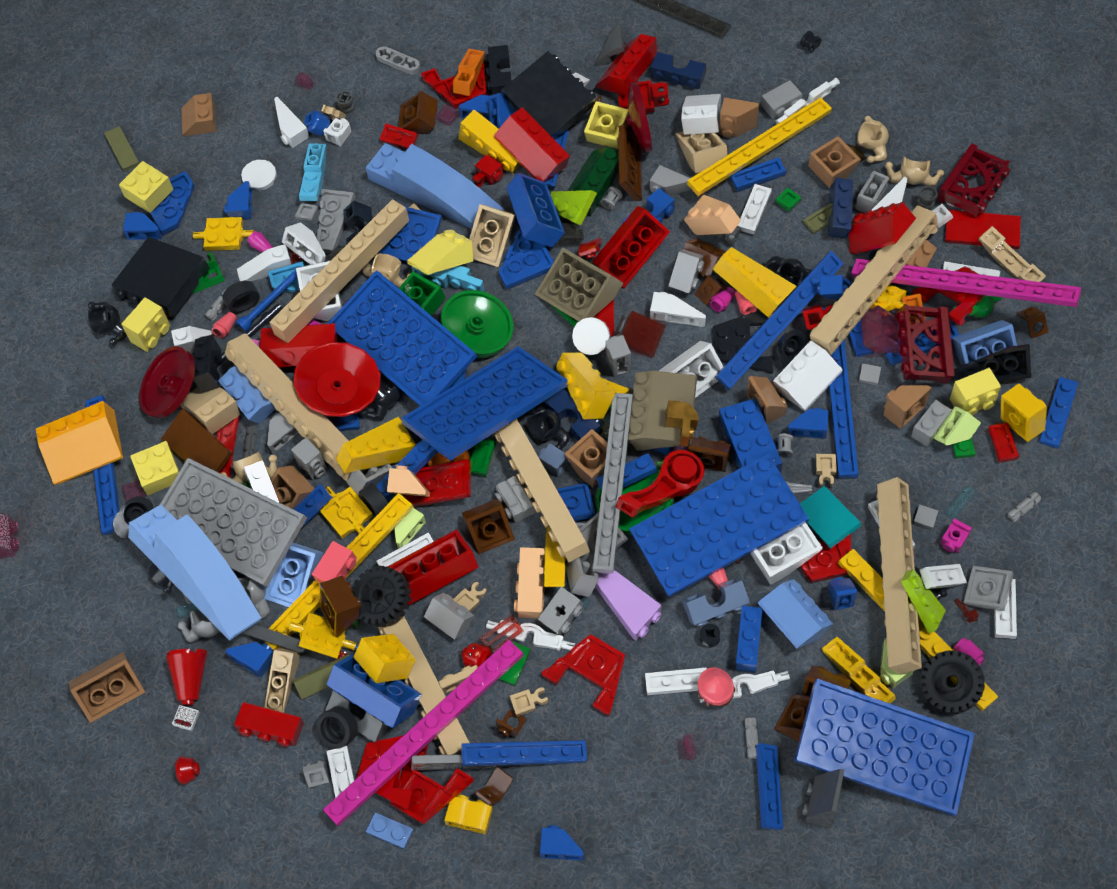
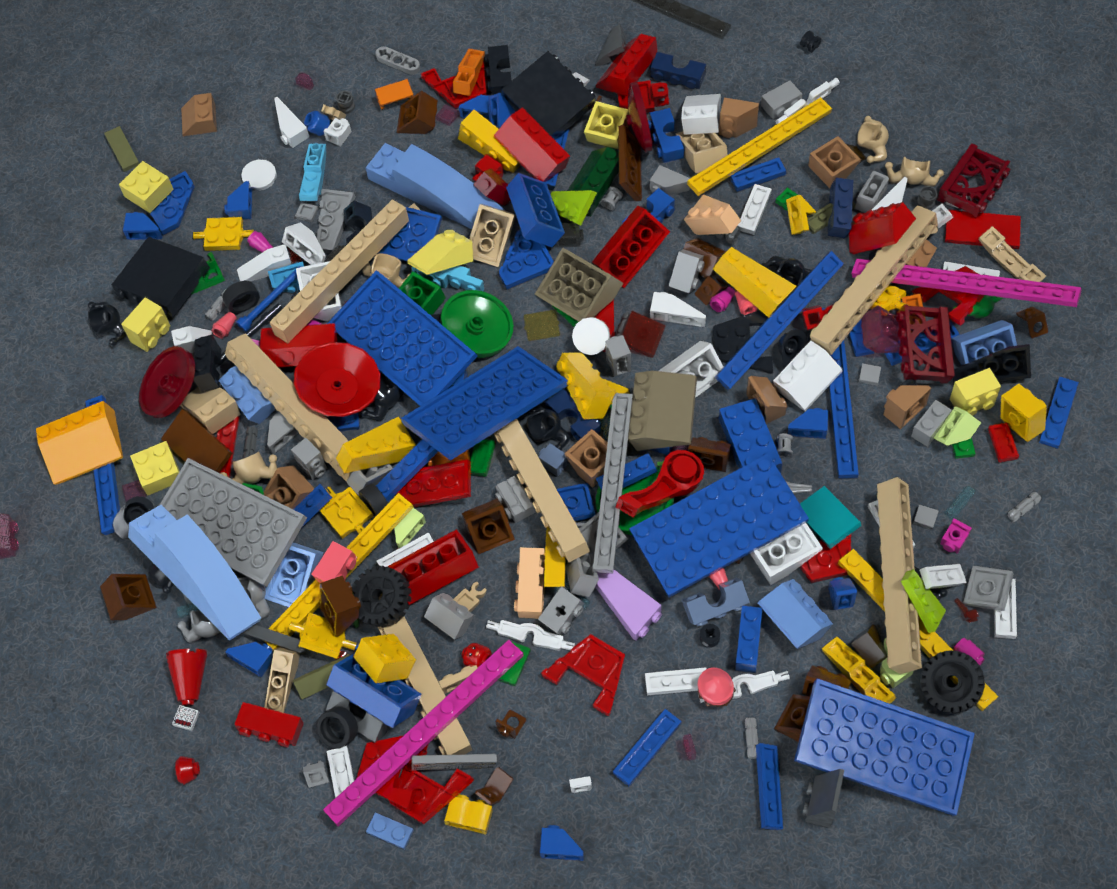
medium nougat slope [69,652,145,723] -> none
white plate [244,461,279,502] -> none
red plate [380,124,419,149] -> none
light nougat slope [387,466,430,497] -> none
blue tile [461,740,588,766] -> none
clear red tile [479,615,524,654] -> none
tan plate [510,688,548,717] -> none
red slope [578,237,602,259] -> none
pearl gold brick [665,400,699,446] -> none
tan plate [816,454,836,487] -> none
blue slope [817,275,852,300] -> none
none -> reddish brown slope [100,574,157,620]
none -> orange hinge [375,79,414,109]
none -> dark red slope [473,169,510,206]
none -> clear yellow piece [524,310,560,341]
none -> white tile [569,776,592,793]
none -> blue plate [613,709,681,787]
none -> blue arch [648,108,684,163]
none -> yellow slope [786,195,816,235]
none -> dark brown slope [851,624,888,668]

